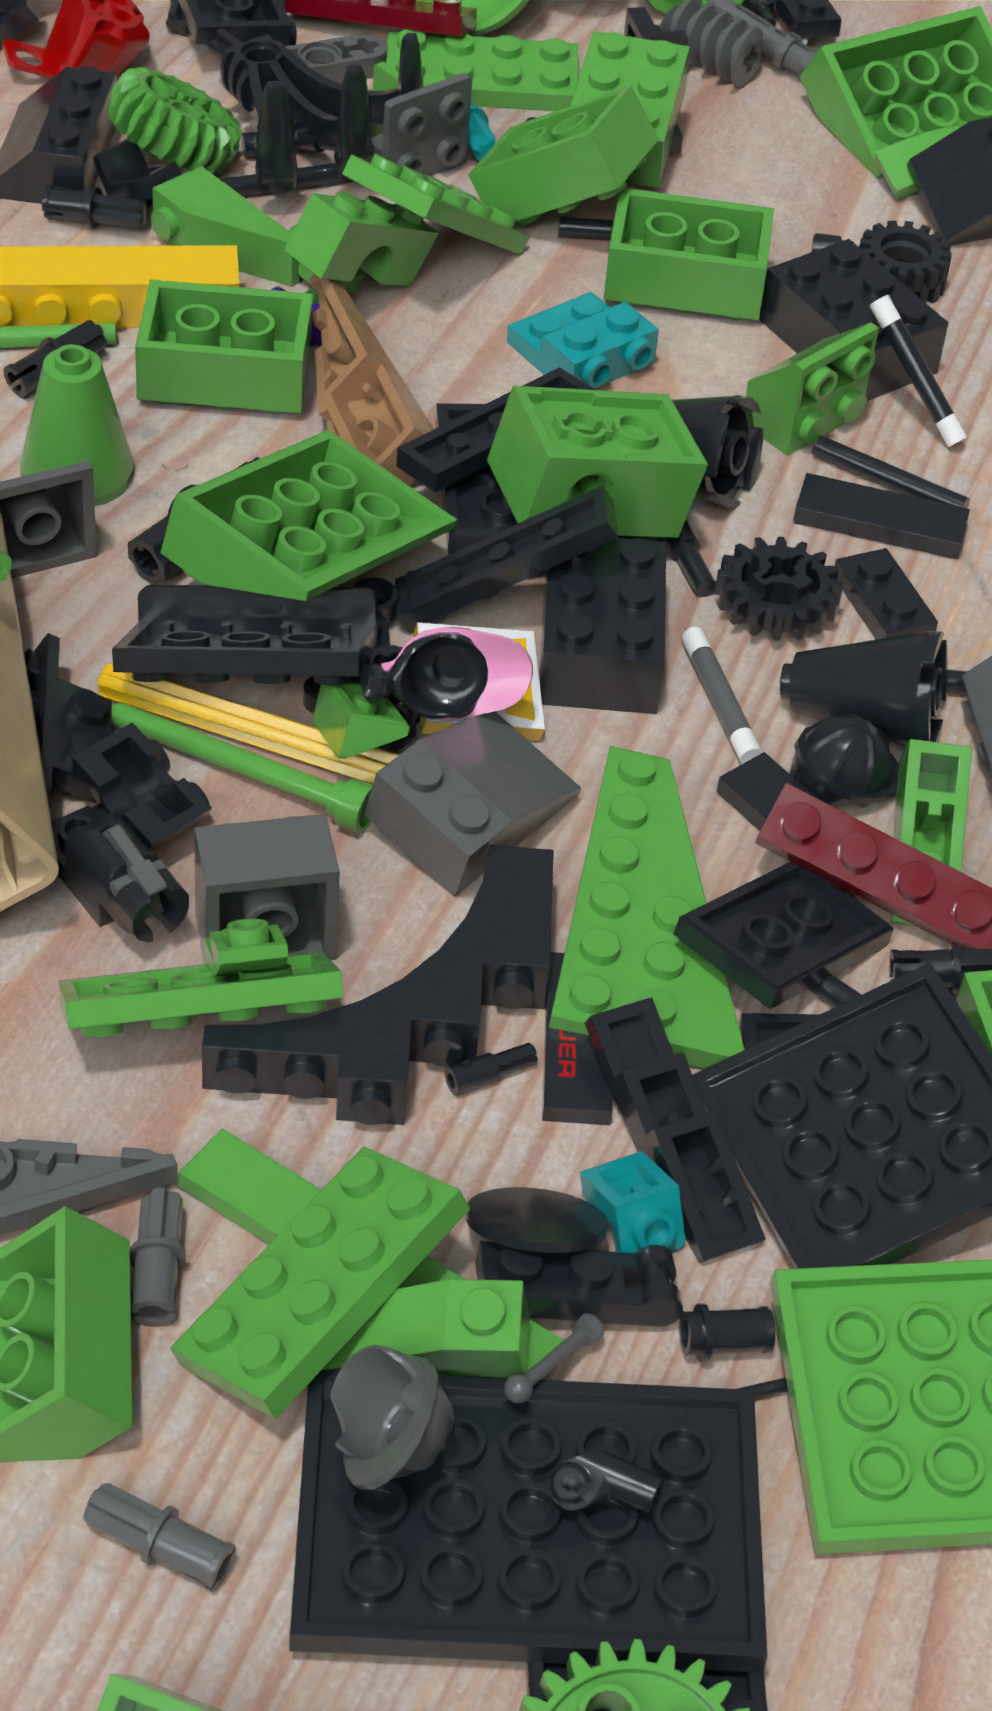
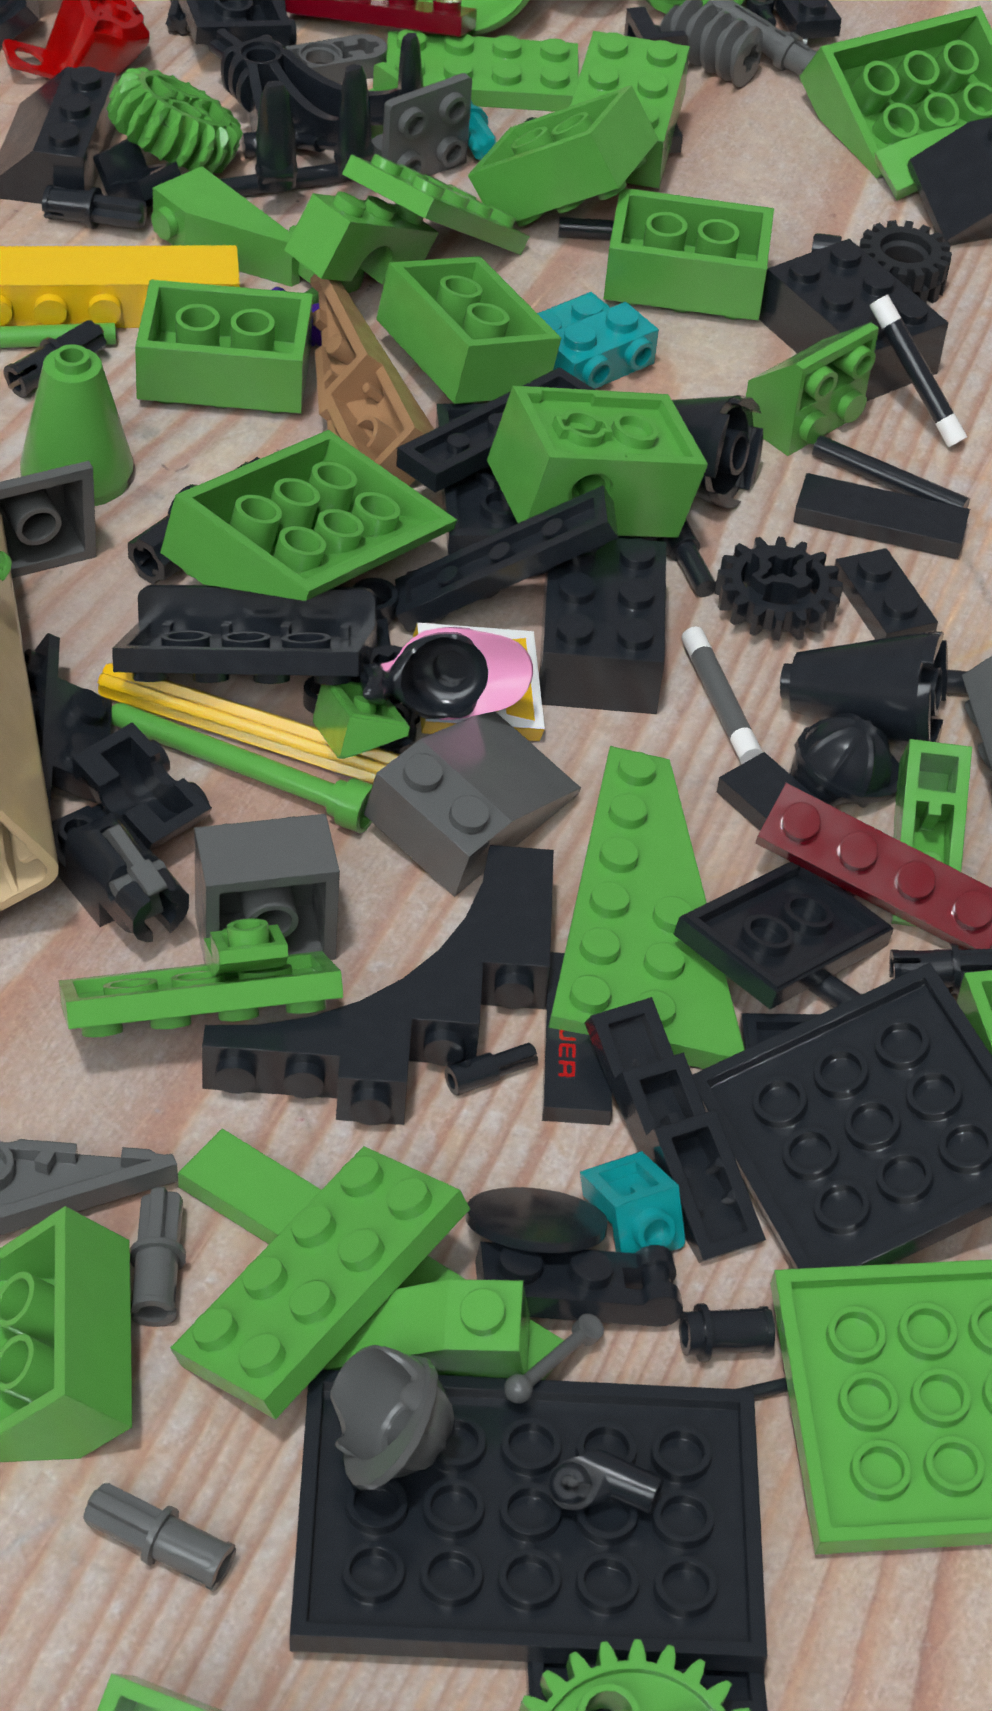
none -> bright green brick [376,256,562,404]

